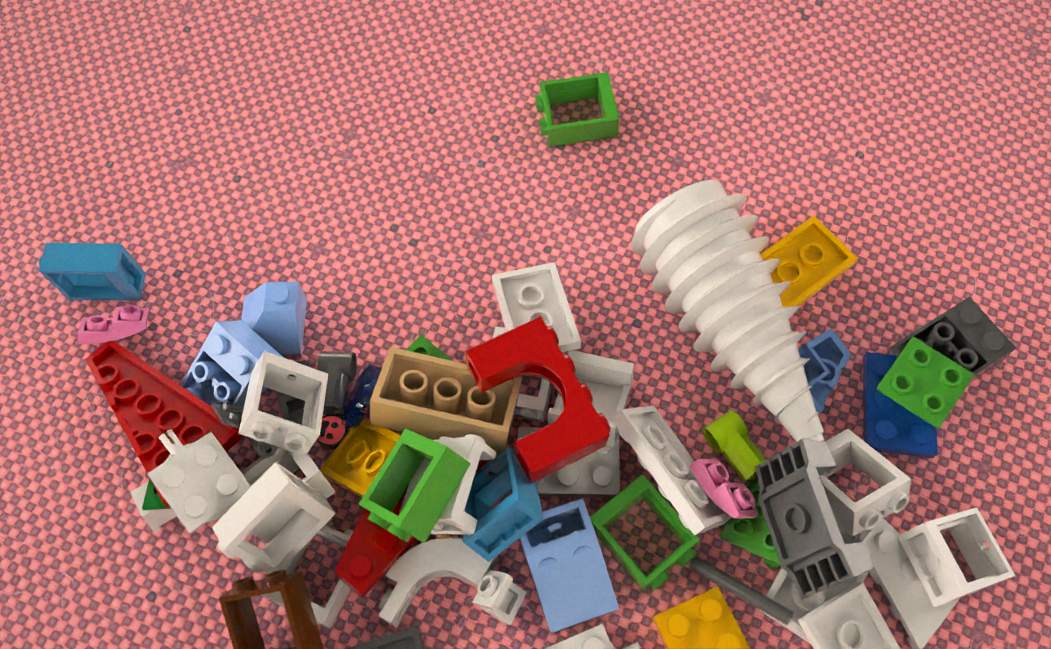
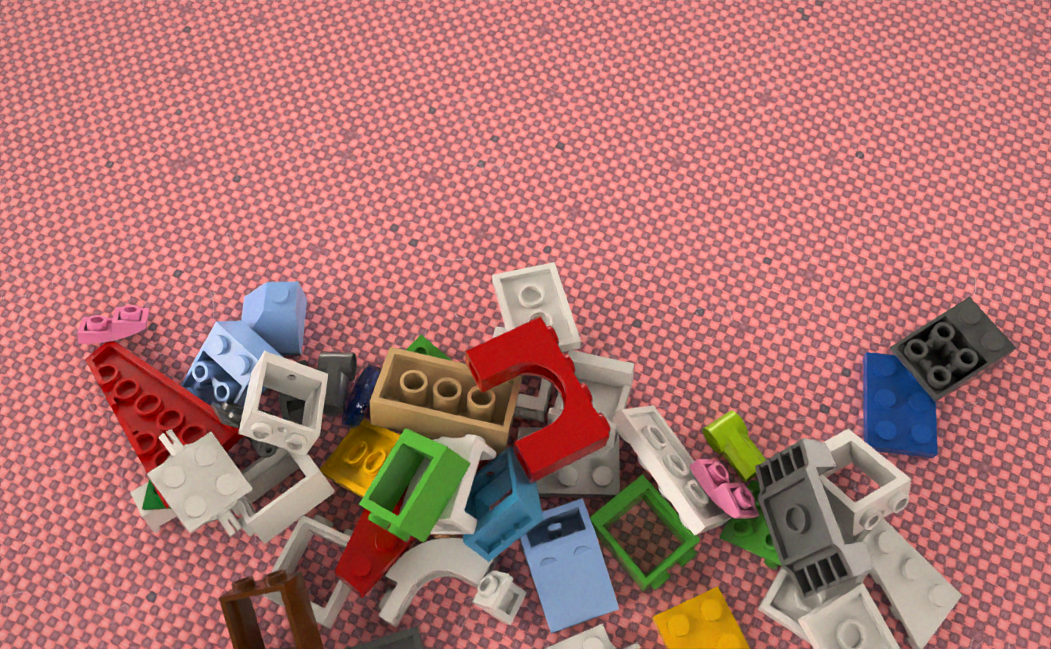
dark azure window [39,243,146,301] -> none
white window [212,462,336,574] -> none
tile [317,414,349,450] -> none
bright green window [535,72,619,147] -> none
white cone [631,180,825,442] -> none
dark grey bar [690,556,794,625] -> none
yellow plate [760,215,858,307] -> none
medium blue slope [798,328,851,414] -> none
bright green hinge [876,336,975,429] -> none
white window [897,507,1015,607] -> none

